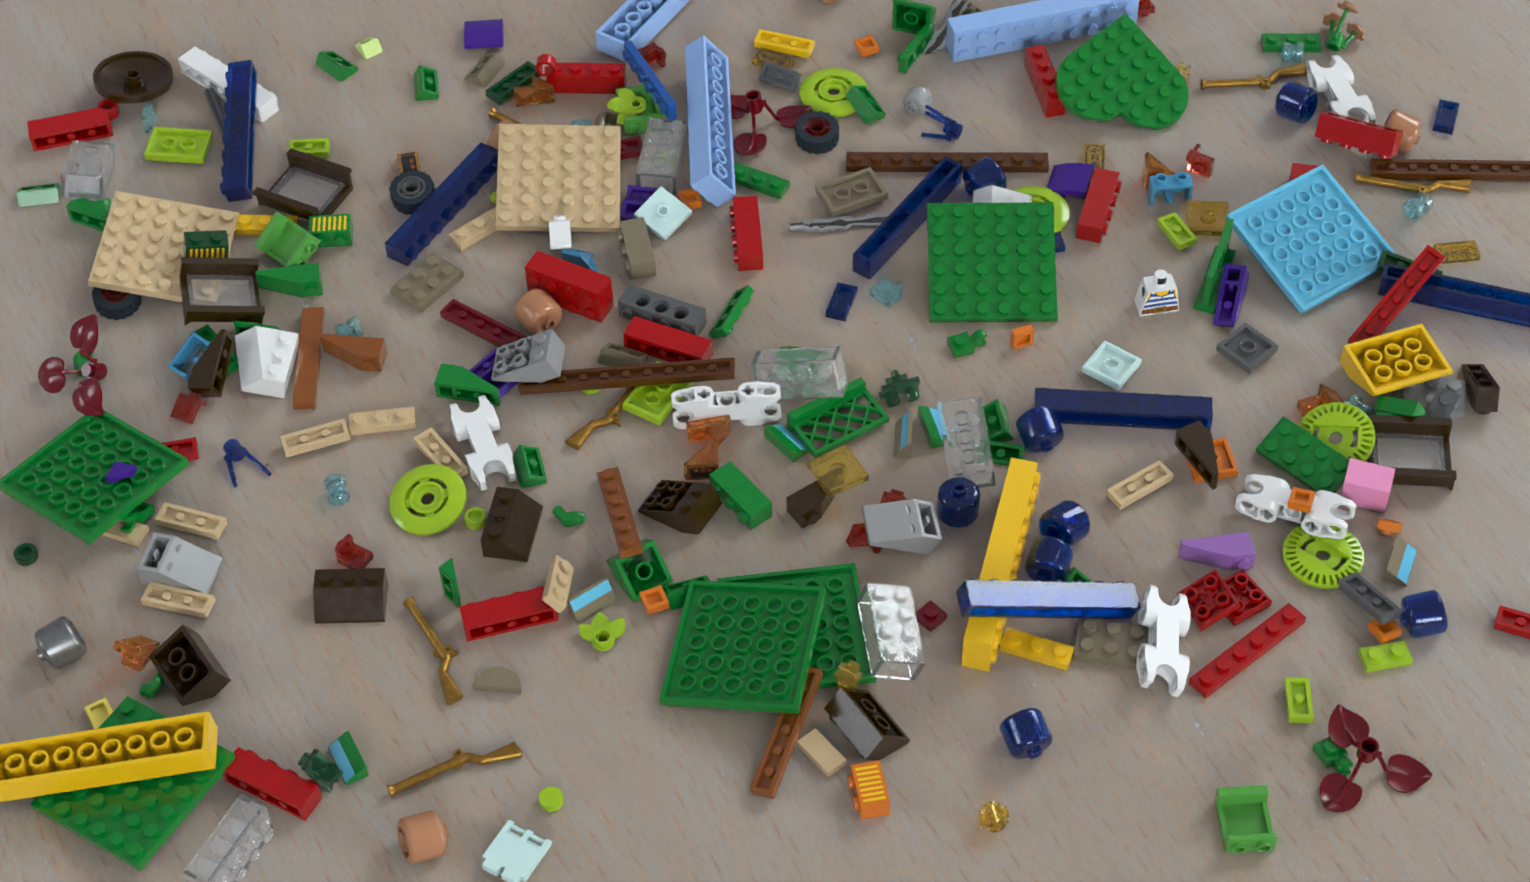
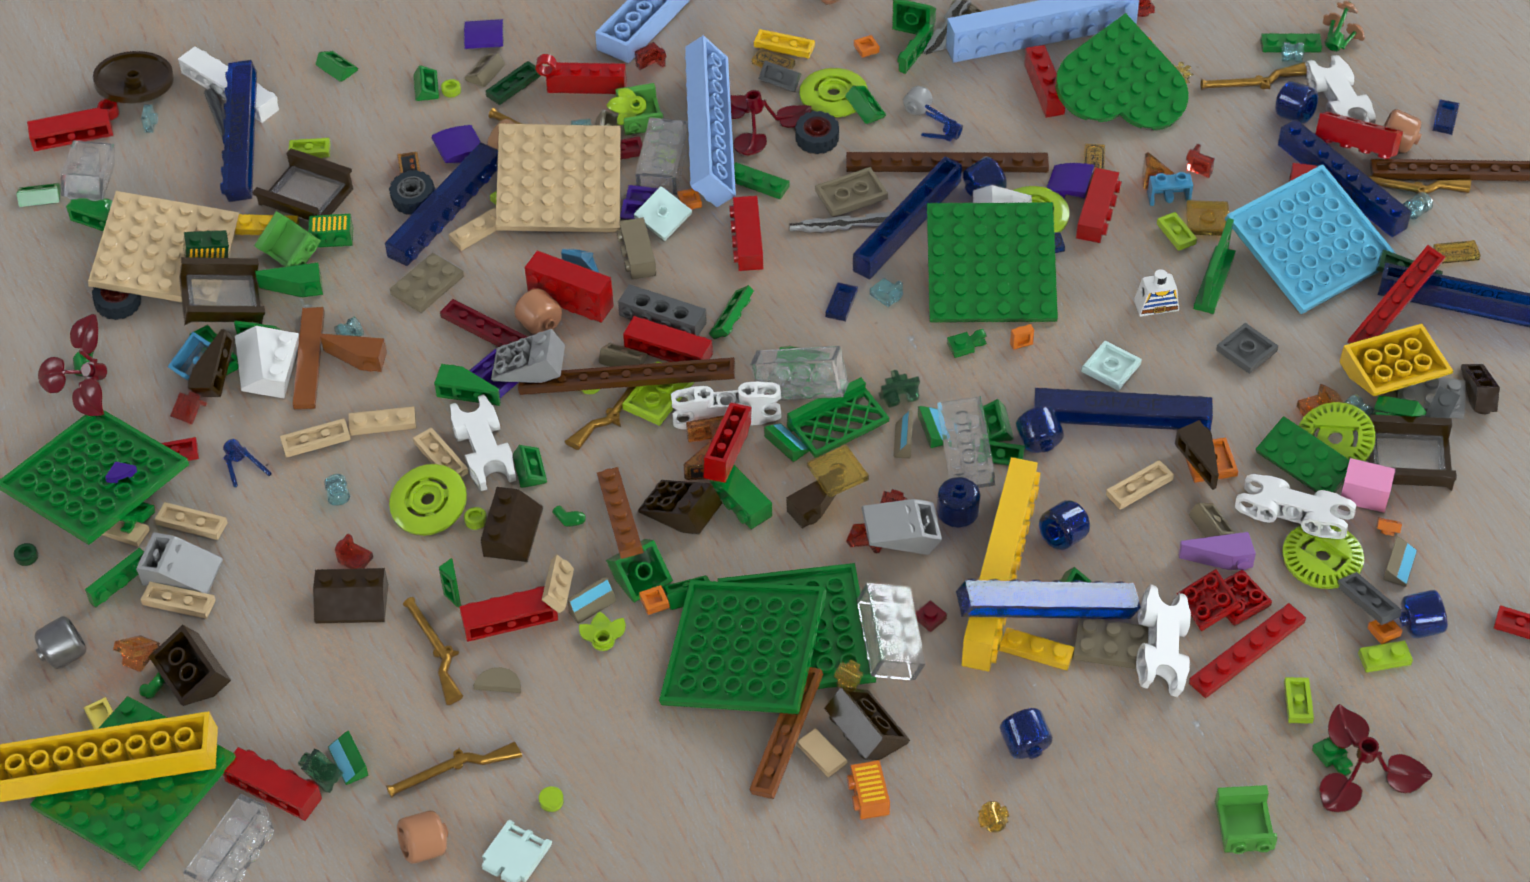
lime plate [144,127,214,164] -> none
yellowish green slope [354,37,382,59] -> none
clear orange slope [513,75,555,107] -> none
white slope [549,215,572,250] -> none
blue plate [622,40,677,121] -> none
clear blue head [1024,536,1074,586] -> none
dark purple slope [1213,264,1249,328] -> none
orange plate [1287,487,1316,513] -> none
none -> green plate [85,548,144,608]
none -> dark purple slope [431,125,485,163]
none -> lime tile [441,79,461,98]
none -> red hinge [704,402,752,483]
none -> dark tan slope [1189,503,1236,538]
none -> clear blue brick [1278,119,1412,237]

